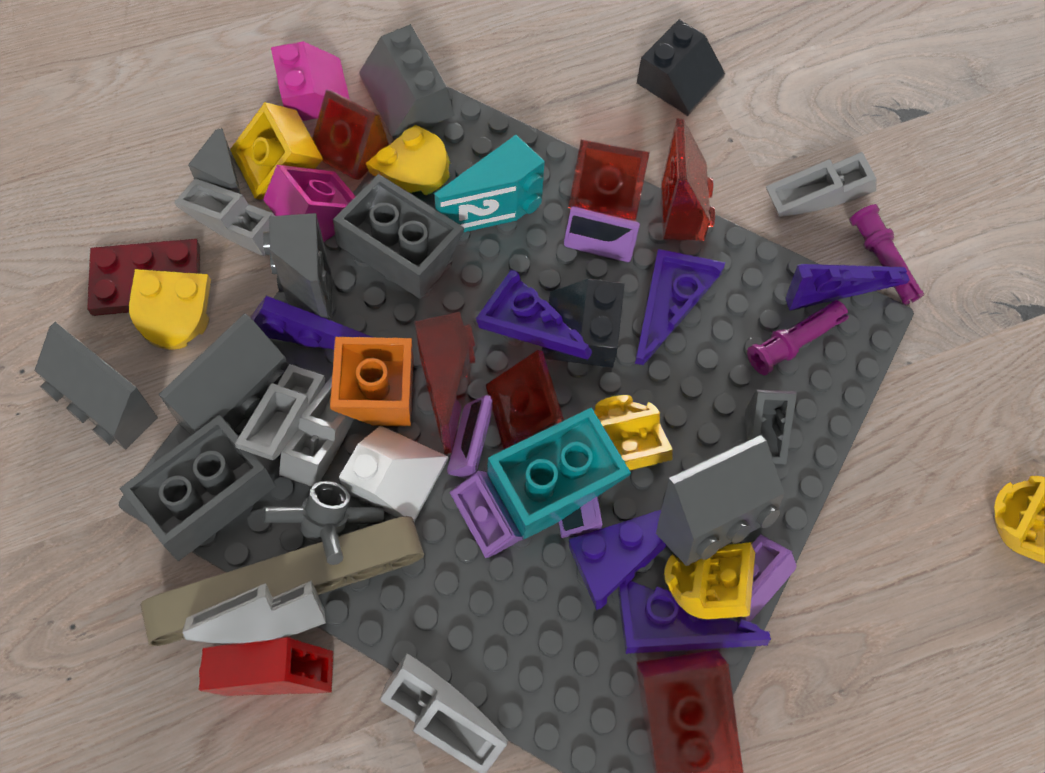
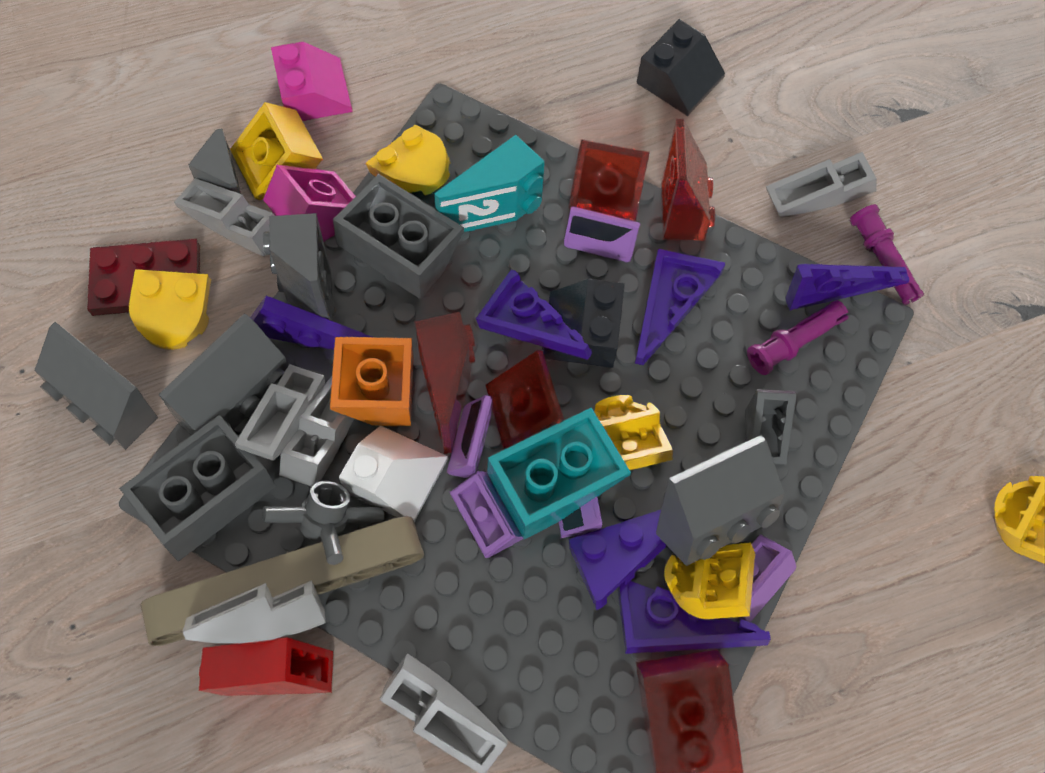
clear red slope [312,89,389,180] -> none
dark grey slope [359,24,454,141] -> none

